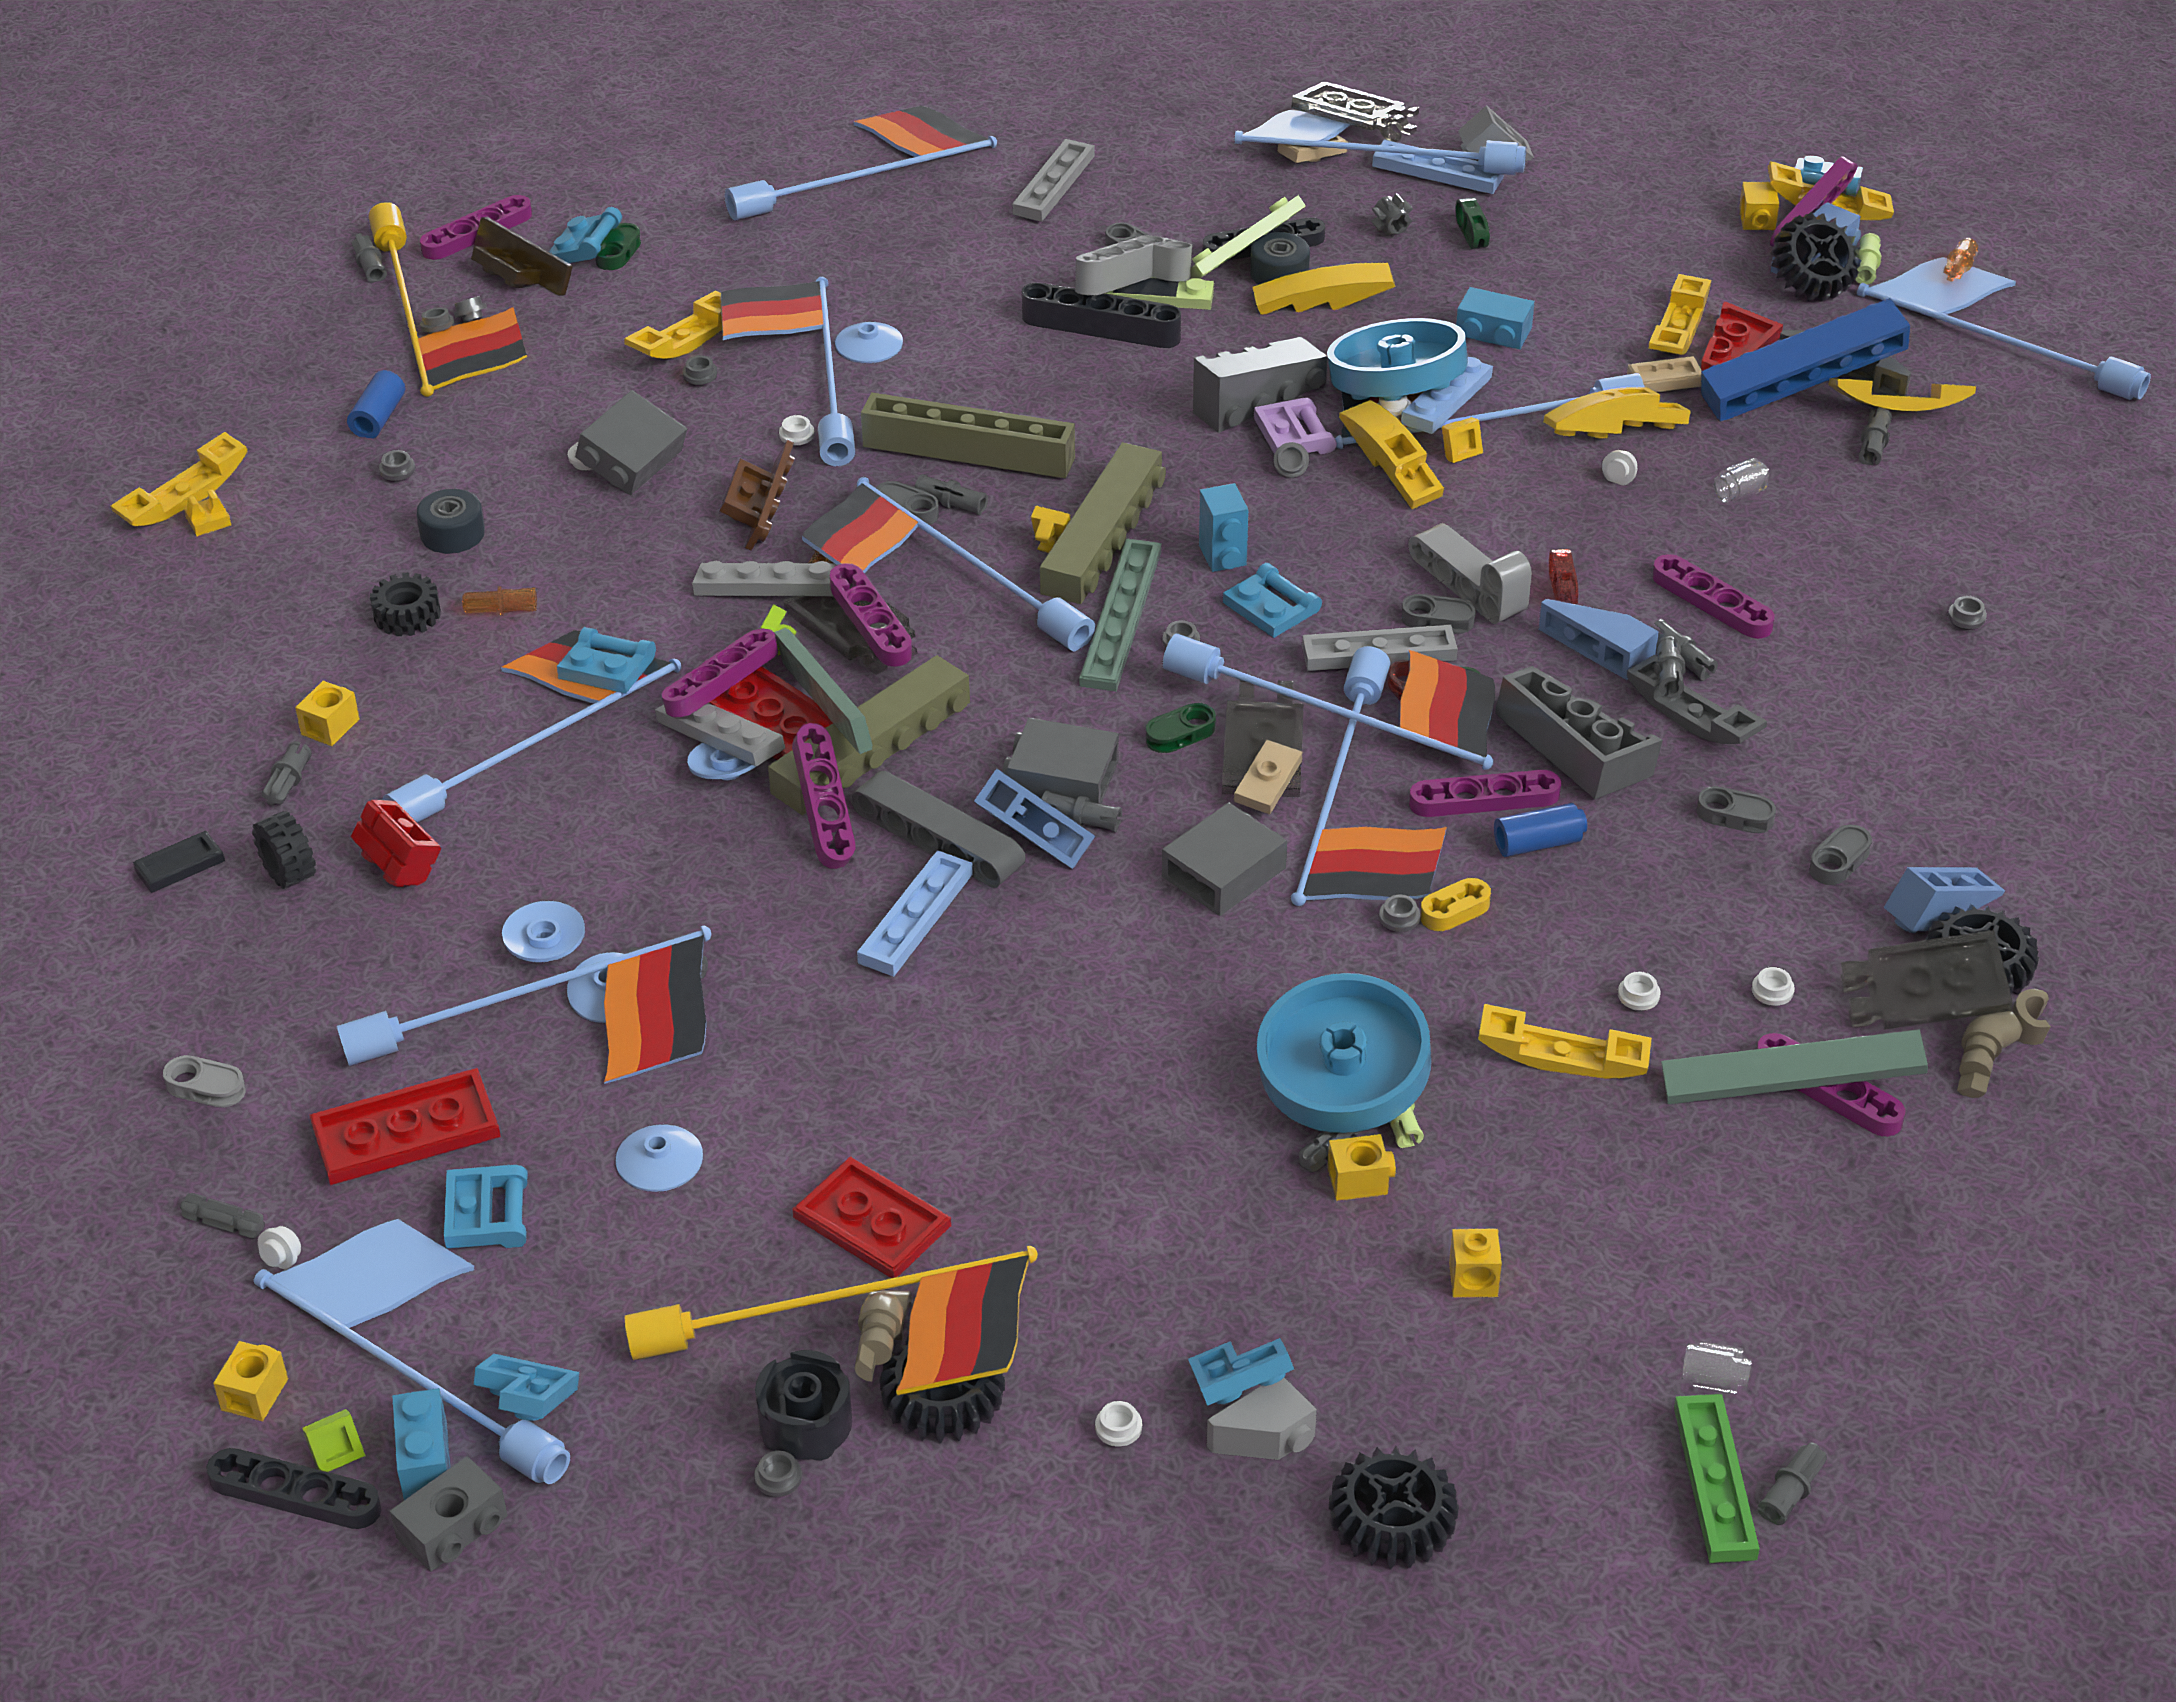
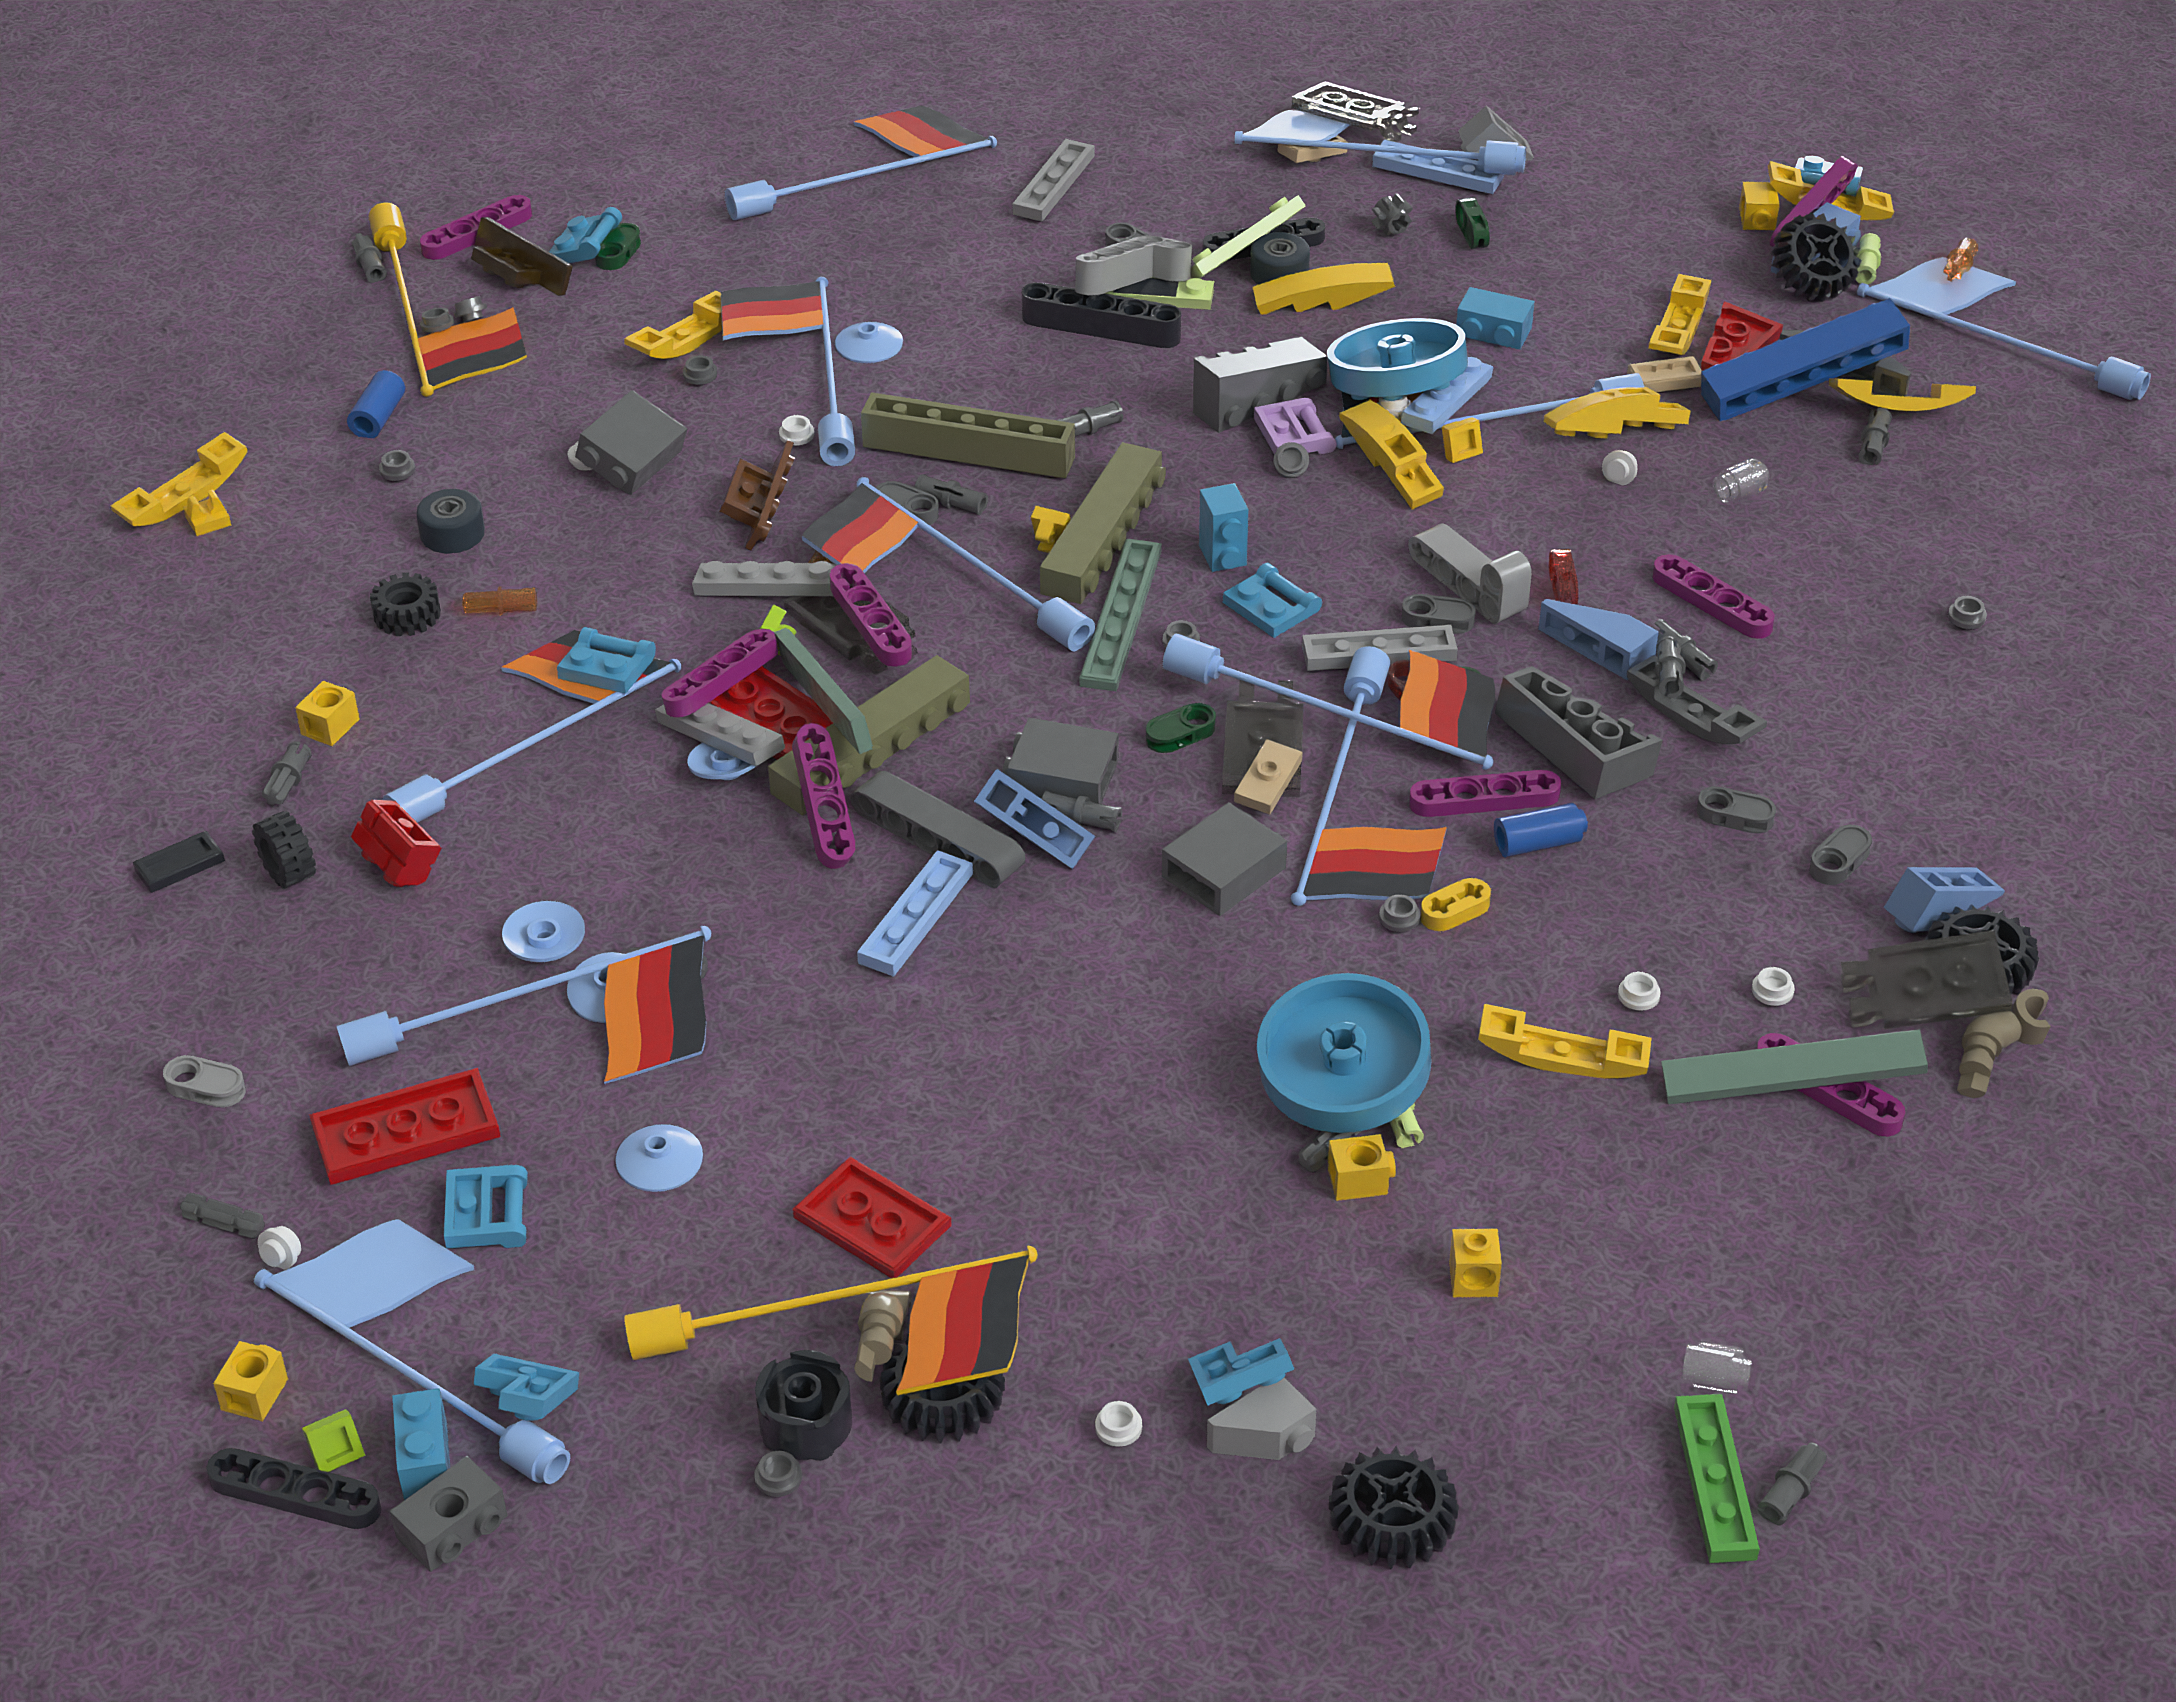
none -> dark grey pin [1056,400,1124,436]

